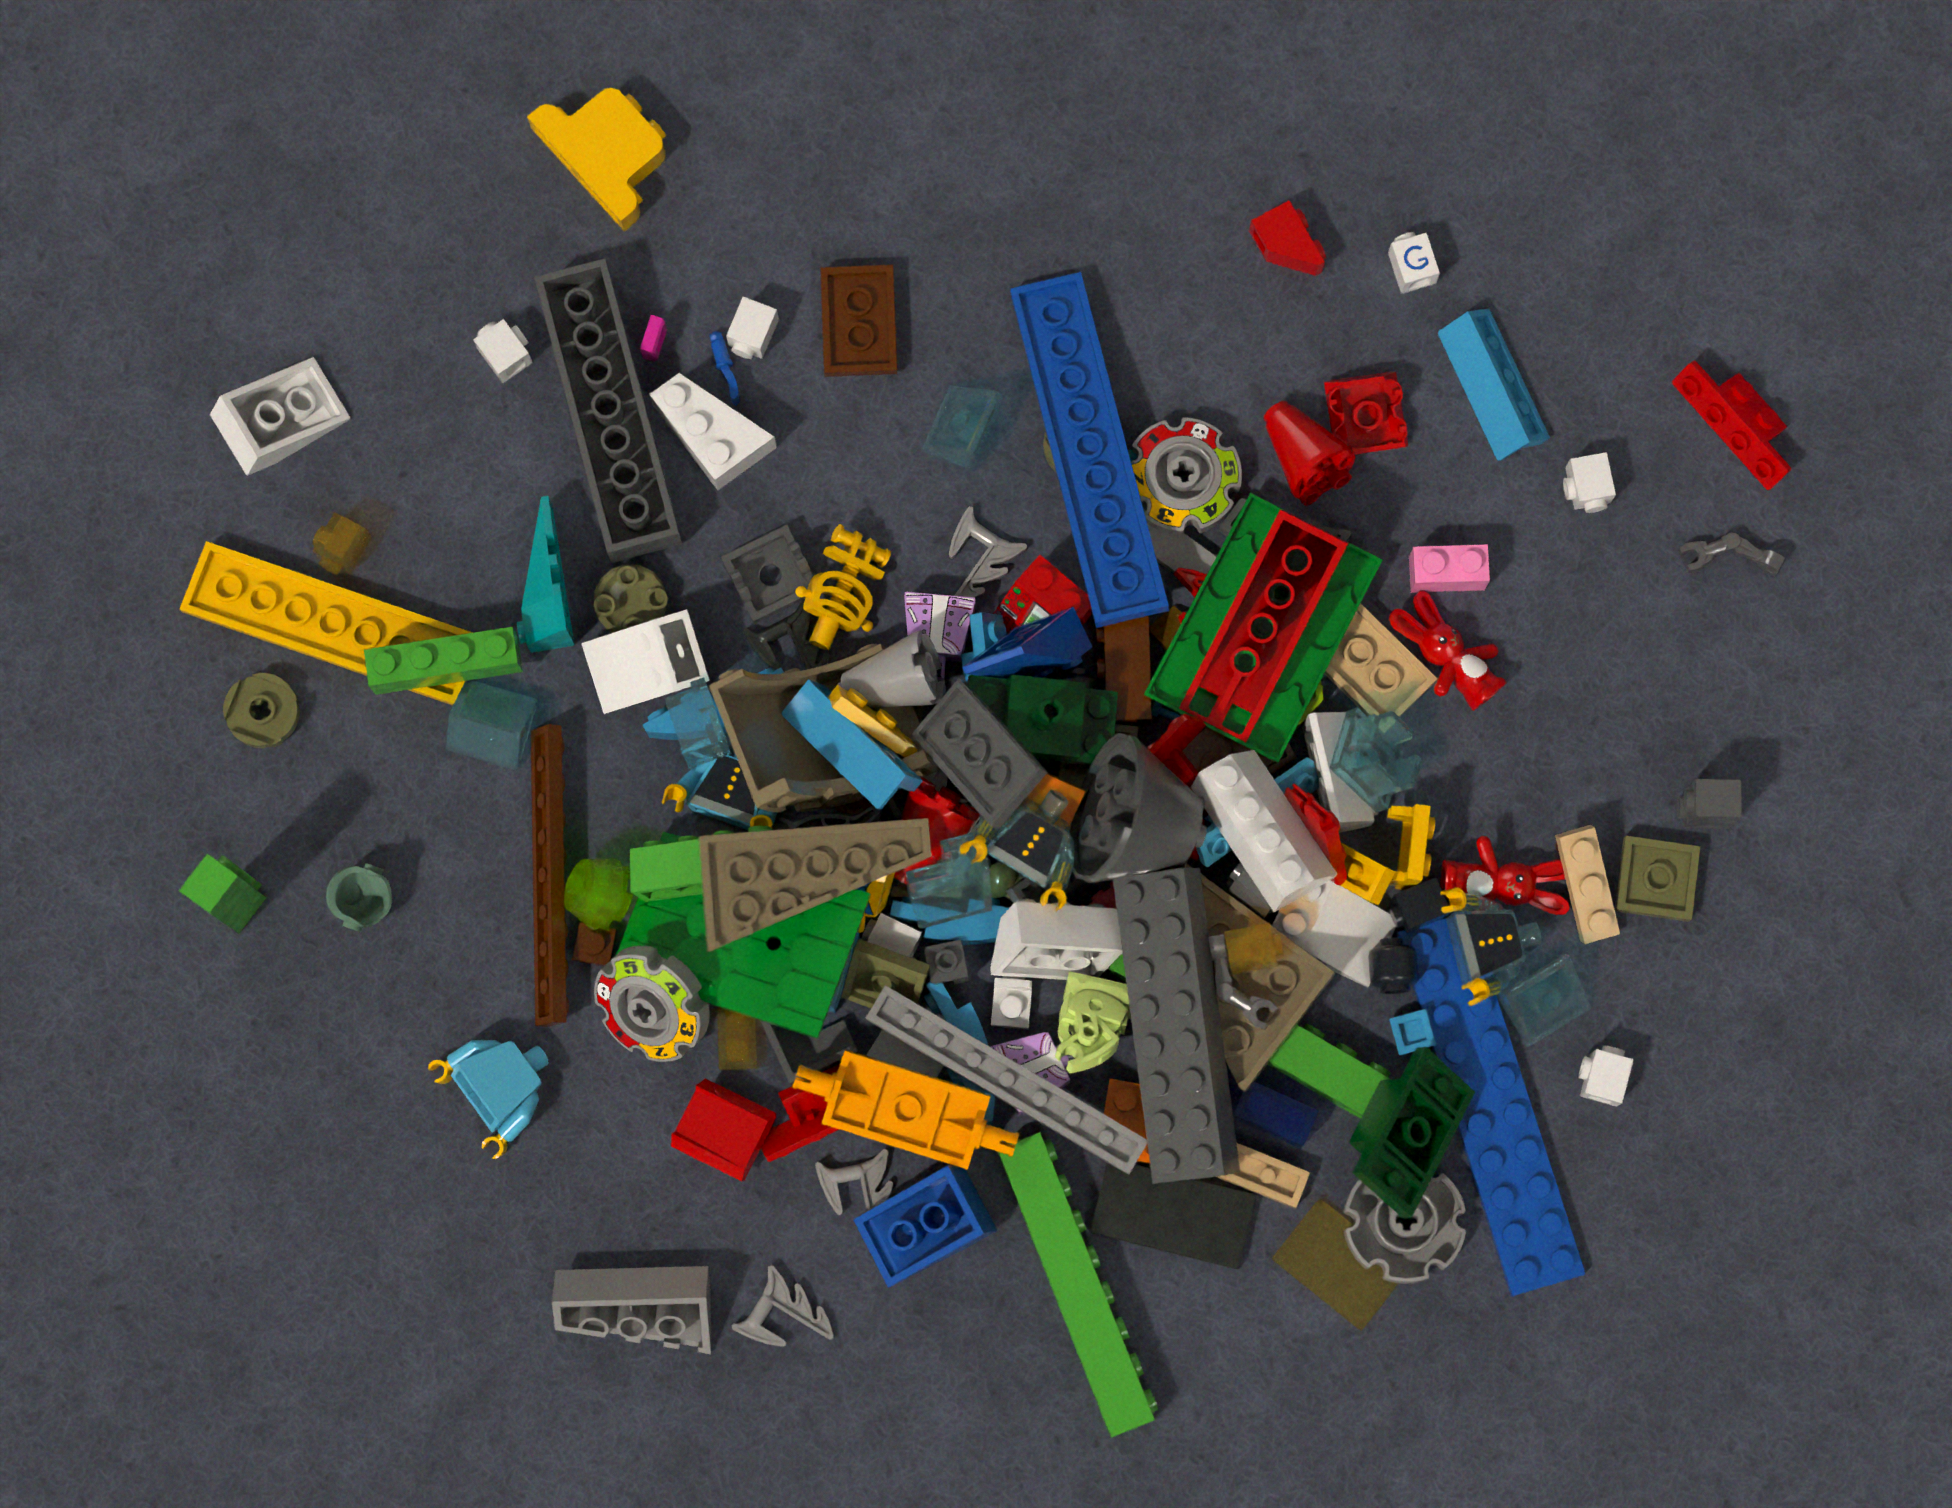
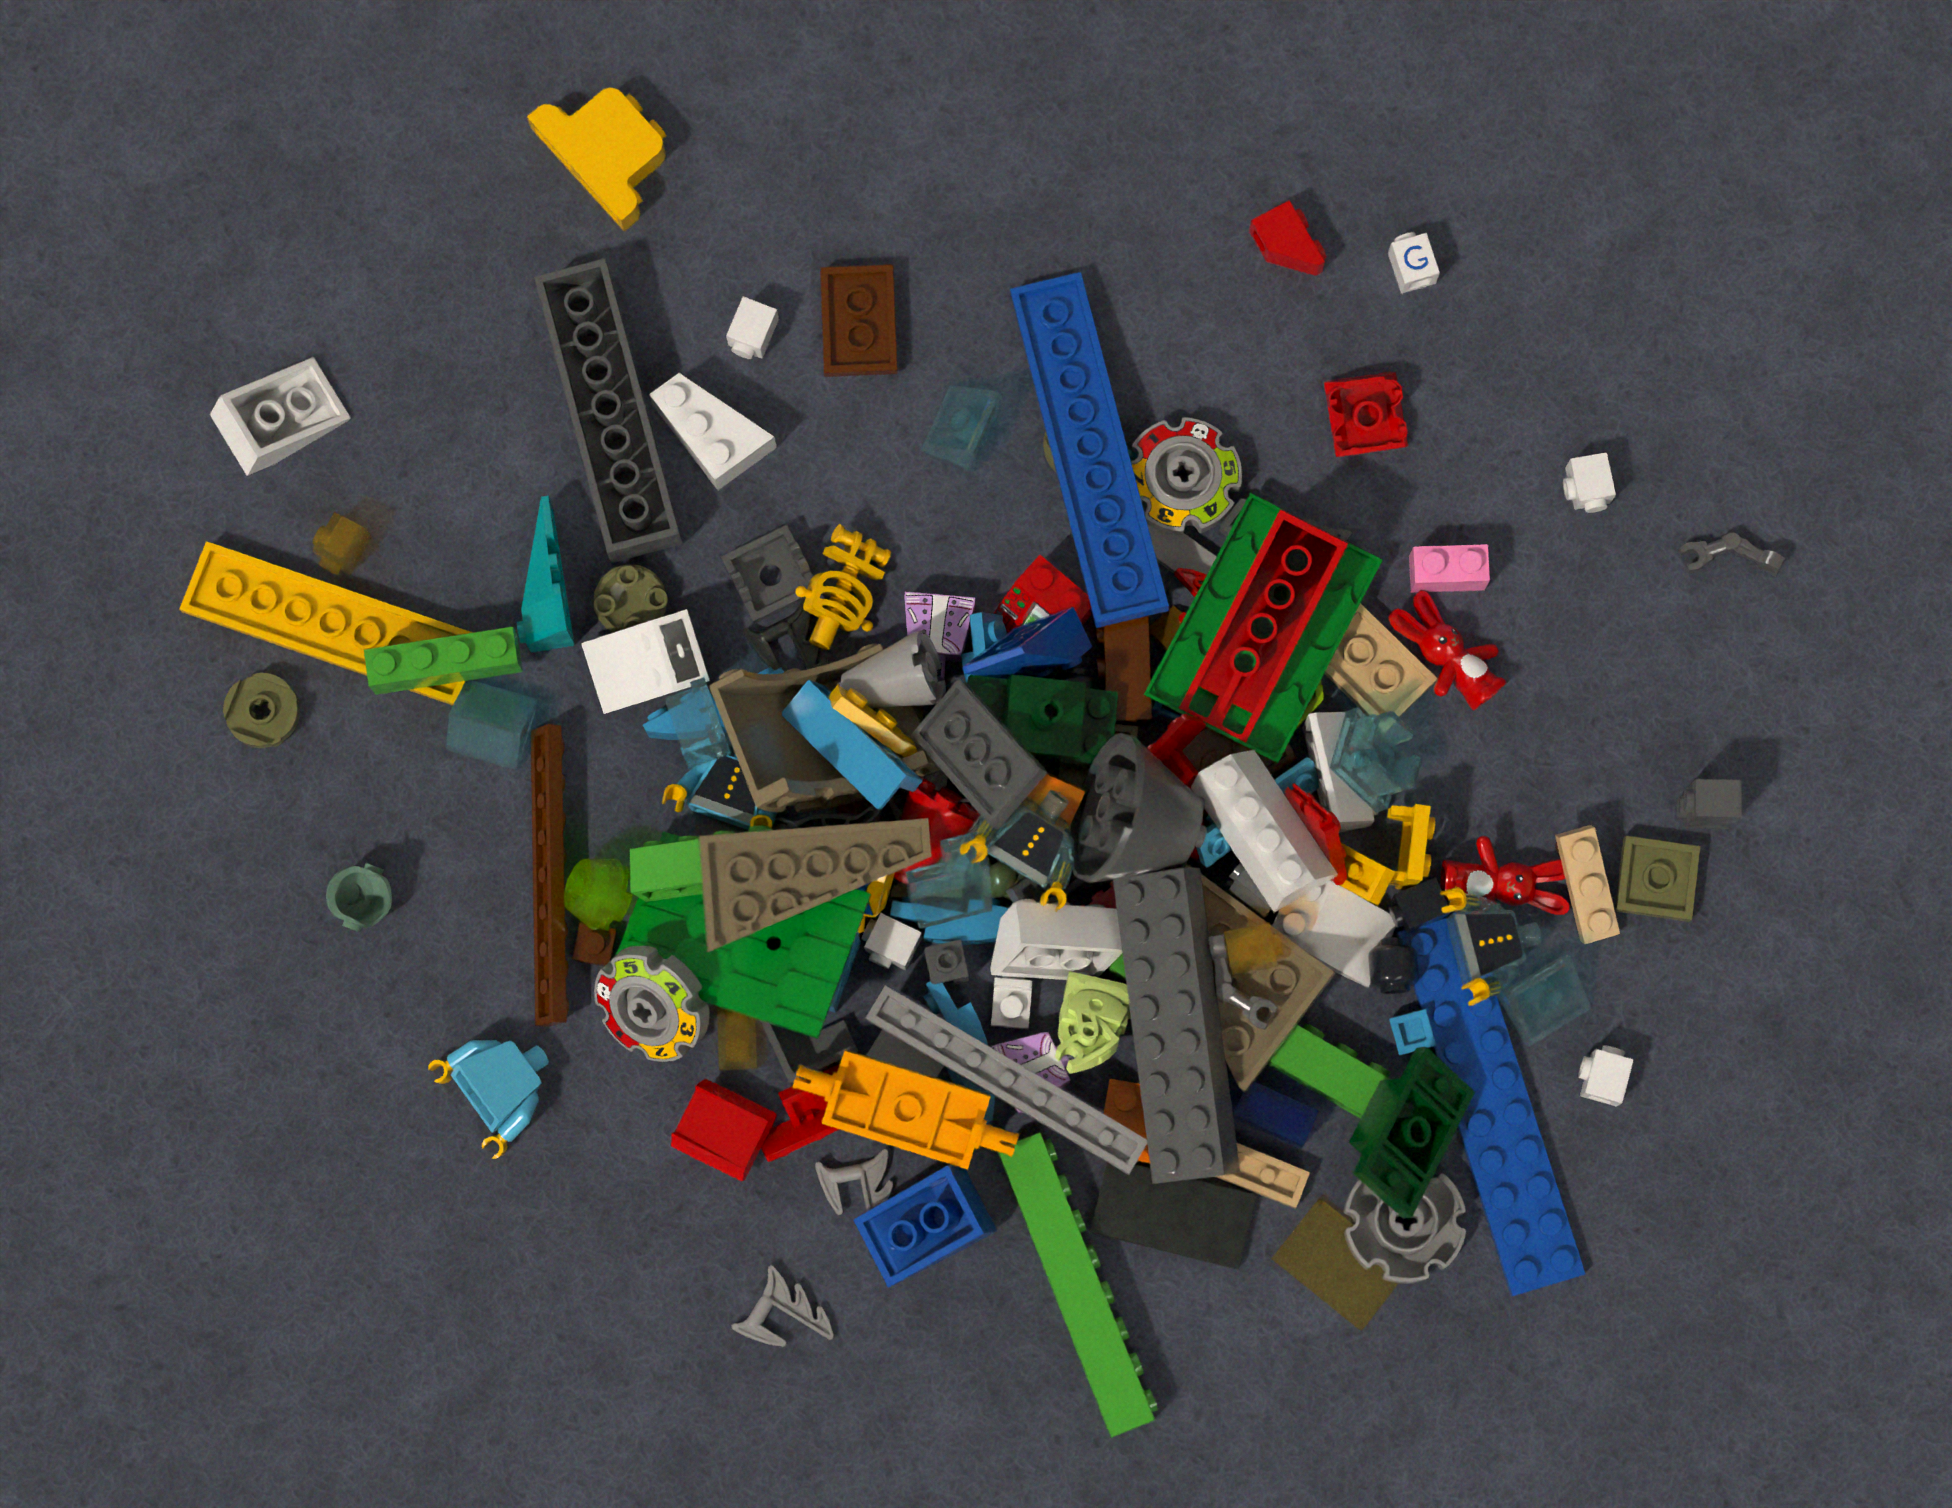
bright green brick [179,854,266,933] -> none
white brick [473,319,533,383] -> none
light grey wedge [552,1266,711,1354] -> none
dark pink tile [640,315,667,362] -> none
blue piece [709,331,740,406] -> none
olive plate [842,939,930,1008] -> none
light grey piece [949,506,1027,598] -> none
red cone [1264,401,1356,506] -> none
dark azure panel [1438,309,1550,461] -> none
red bracket [1672,361,1791,490] -> none

